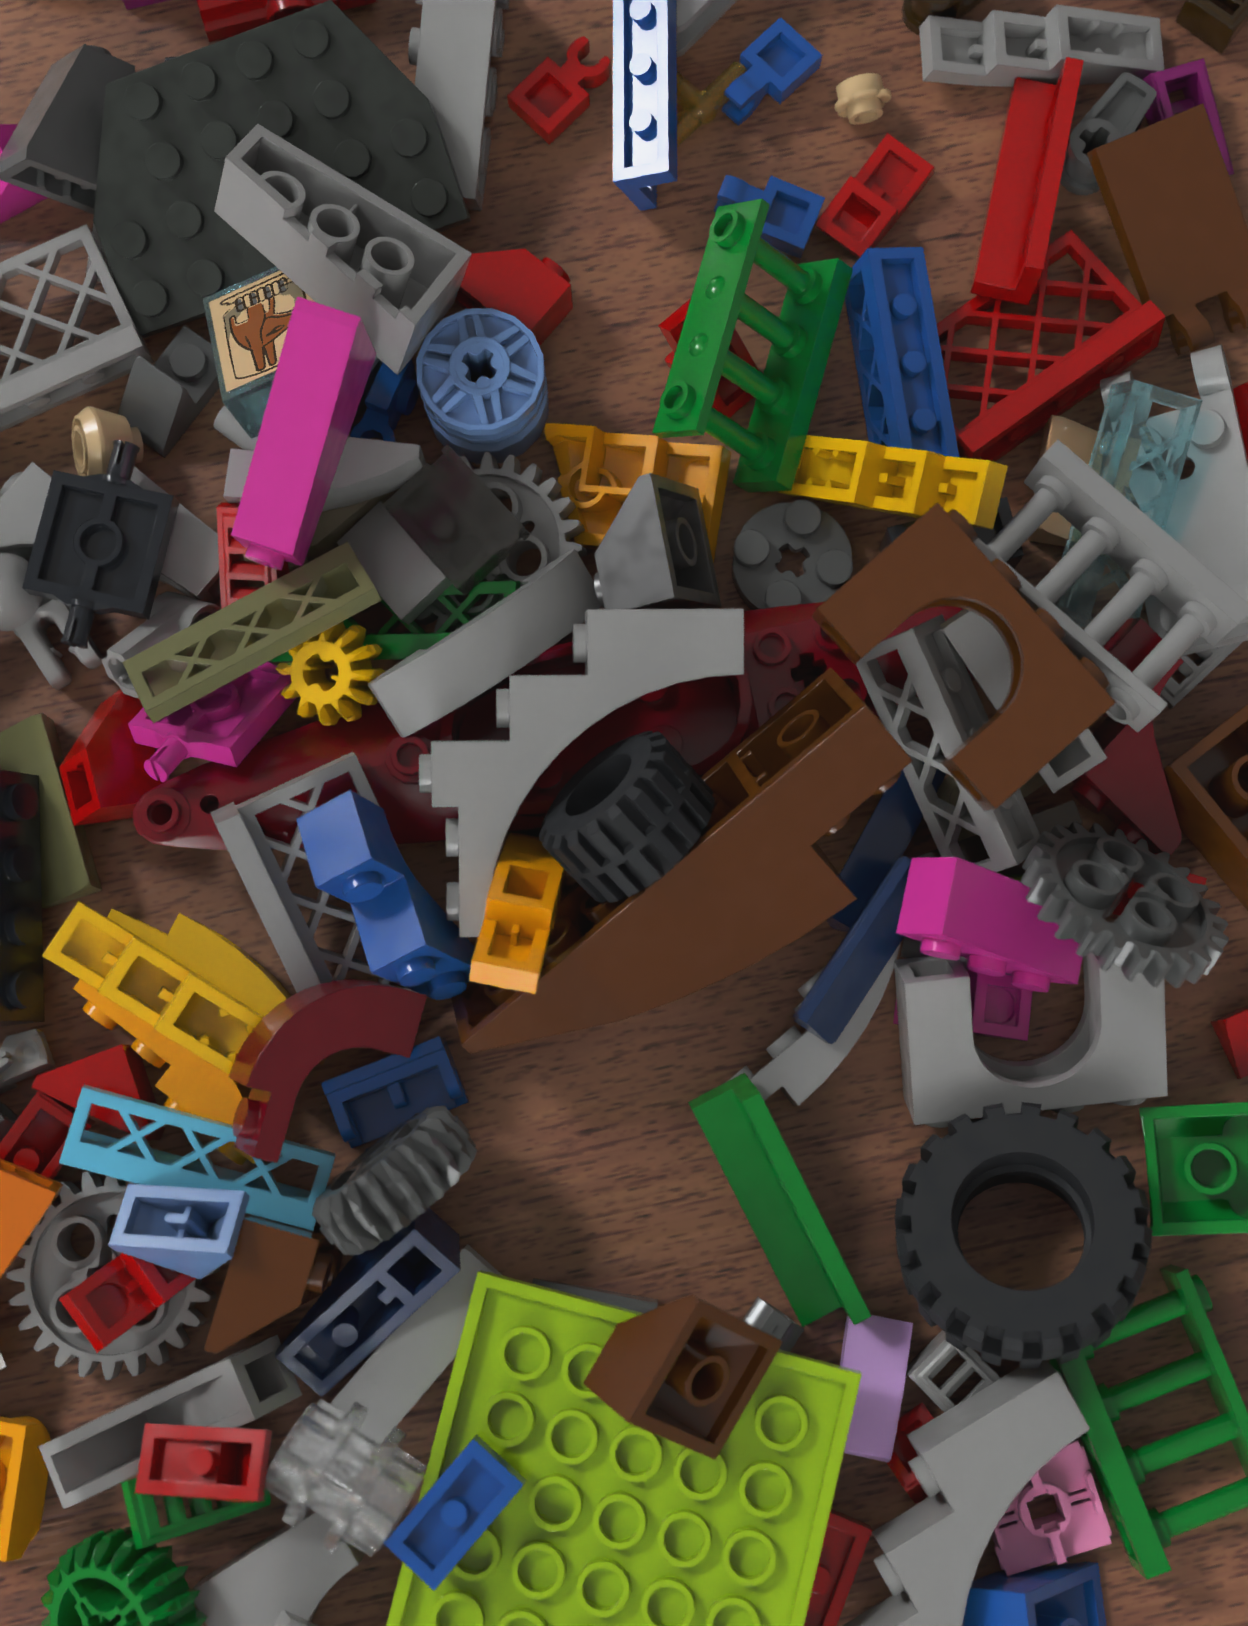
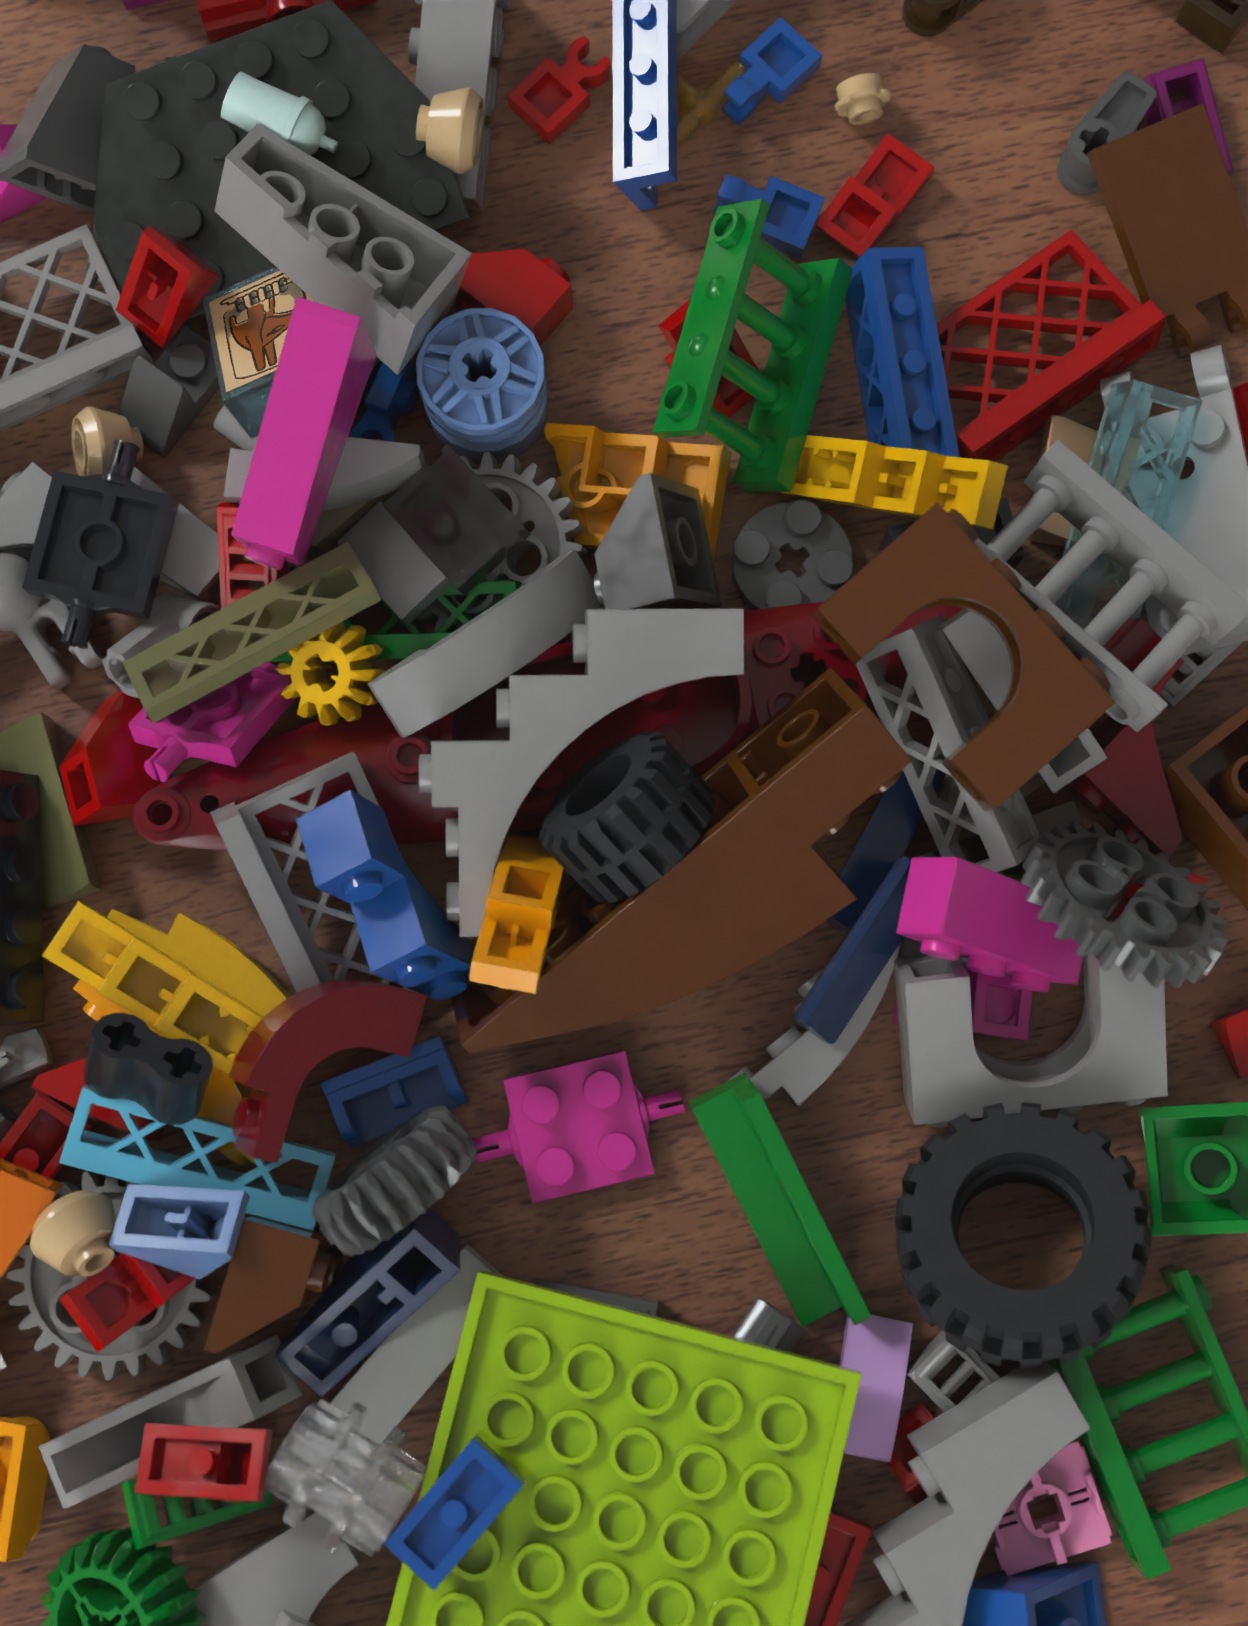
reddish brown slope [583,1294,783,1460] -> none
light grey slope [919,4,1164,87] -> none
red fence [970,57,1084,305] -> none
none -> tan cone [30,1190,116,1277]
none -> black axle [83,1013,213,1125]
none -> red slope [116,226,221,349]
none -> light aqua piece [221,71,338,155]
none -> tan cone [416,87,484,174]
none -> dark pink plate [472,1049,685,1204]

